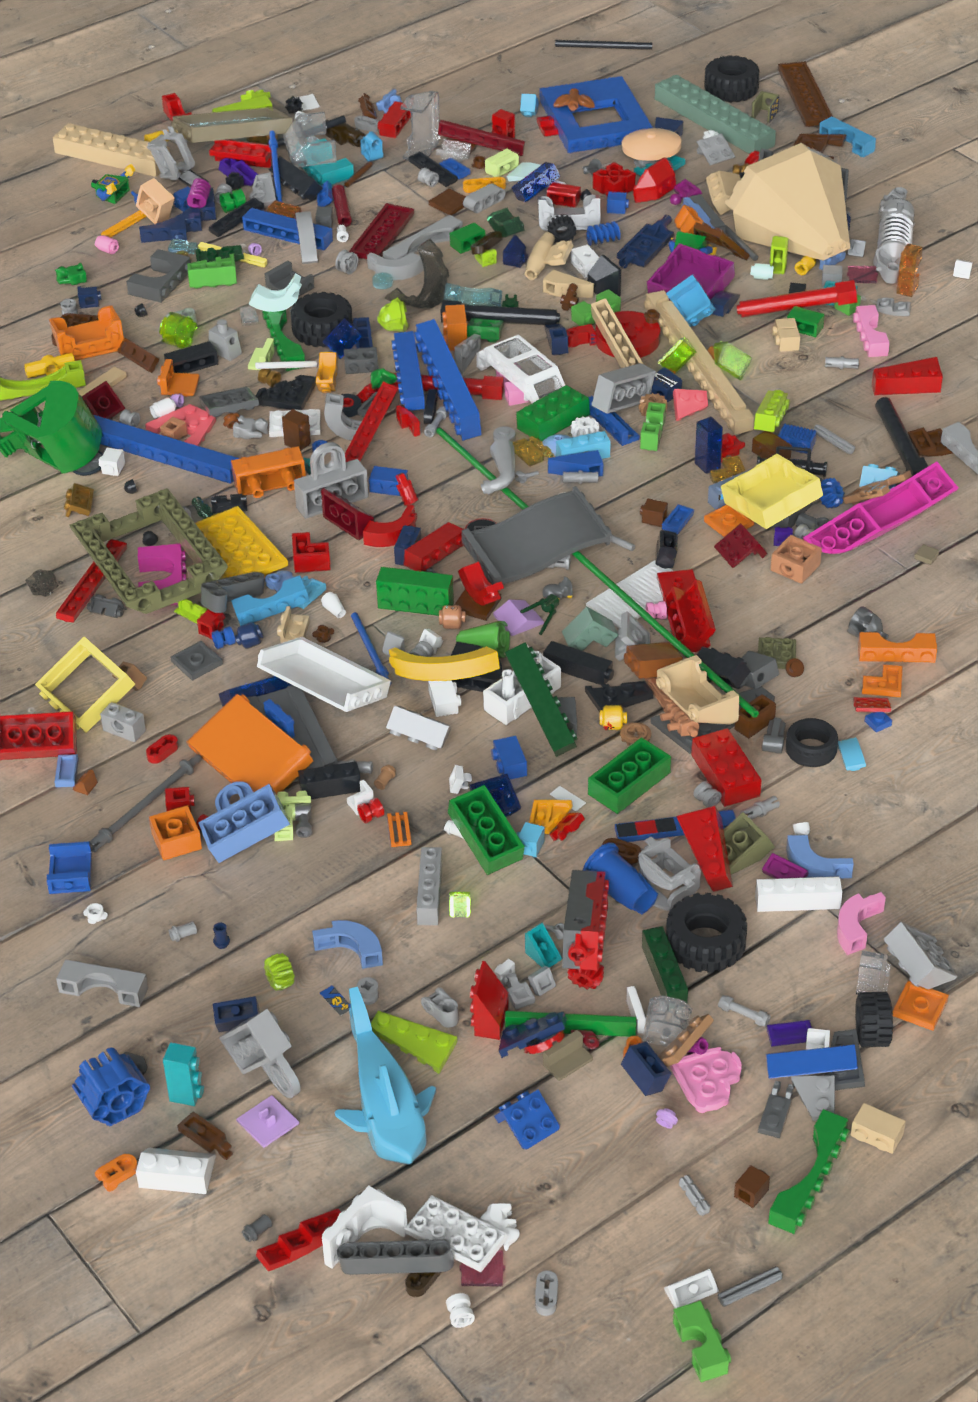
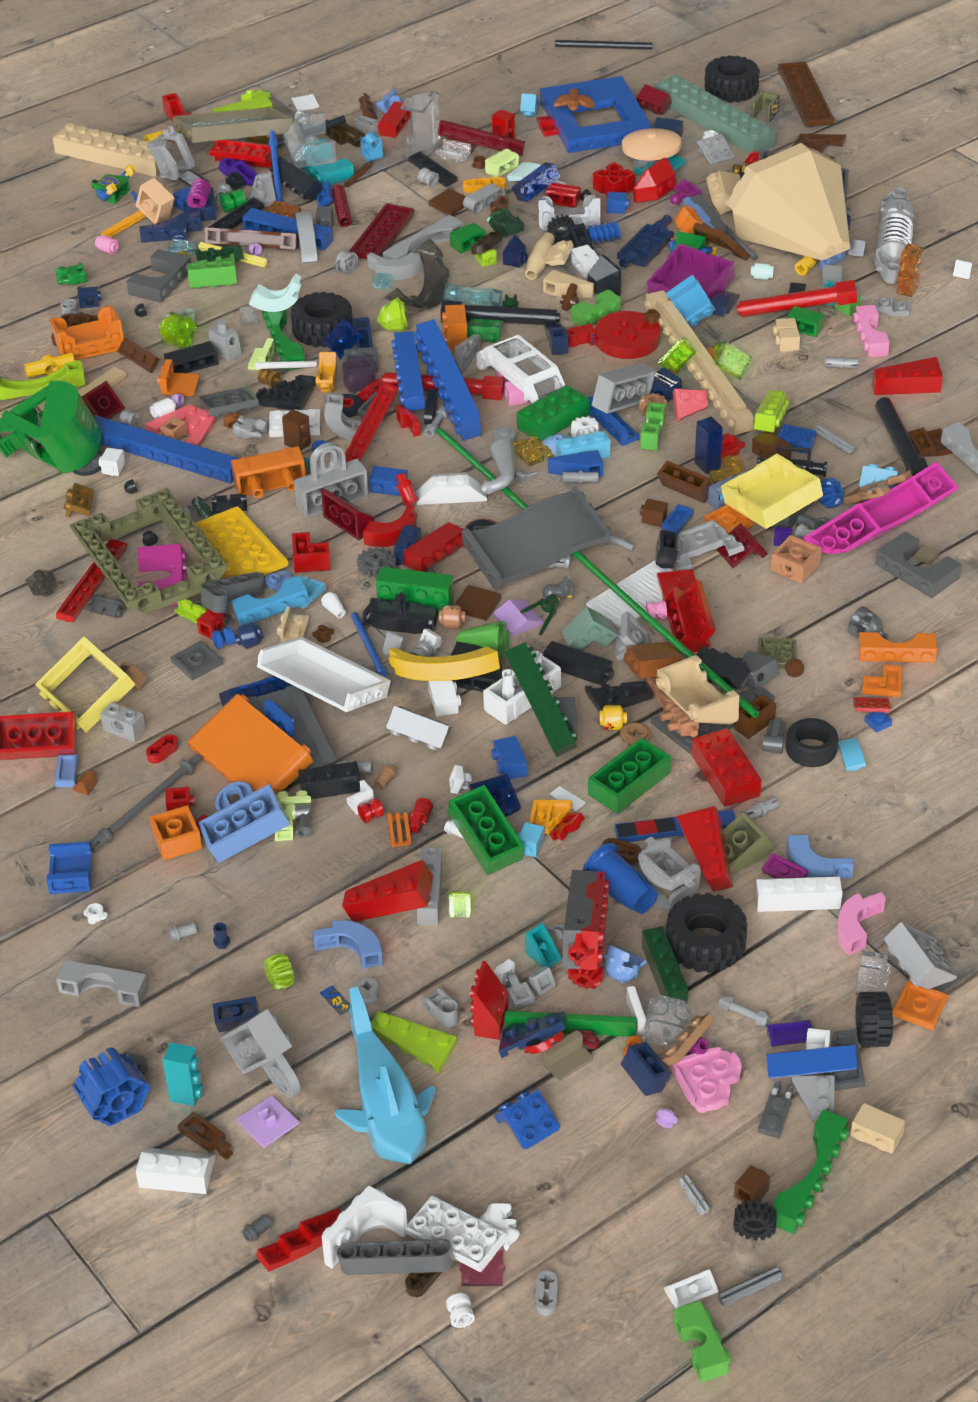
orange plate [95,1154,137,1192] -> none
dark grey panel [265,260,314,297] -> none
black gear [285,96,303,115] -> none
white pin [336,225,349,242] -> none
green piece [370,368,397,390] -> none
blue plate [439,158,470,180] -> none
red arch [458,562,504,605] -> none
dark grey piece [583,159,611,176] -> none
tan brick [591,298,644,368] -> none
light grey wheel [694,781,722,808] -> none
lime brick [770,236,788,274] -> none
white hinge [793,822,810,835] -> none
dark azure arch [819,116,876,157] -> none
clear pink piece [847,266,878,284] -> none
none -> arch [204,227,299,249]
none -> clear purple brick [342,356,376,393]
none -> red wedge [342,859,433,922]
none -> dark grey gear [357,546,396,578]
none -> black piece [362,592,438,634]
none -> red hinge [409,798,433,834]
none -> white wedge [416,472,487,505]
none -> reddish brown piece [490,195,509,215]
none -> black slope [569,223,594,250]
none -> medium blue helmet [604,944,647,984]
none -> dark red brick [636,84,672,116]
none -> reddish brown brick [658,460,712,503]
none -> light grey wing [676,520,744,571]
none -> black tyre [733,1200,777,1241]
none -> dark grey arch [876,531,962,598]

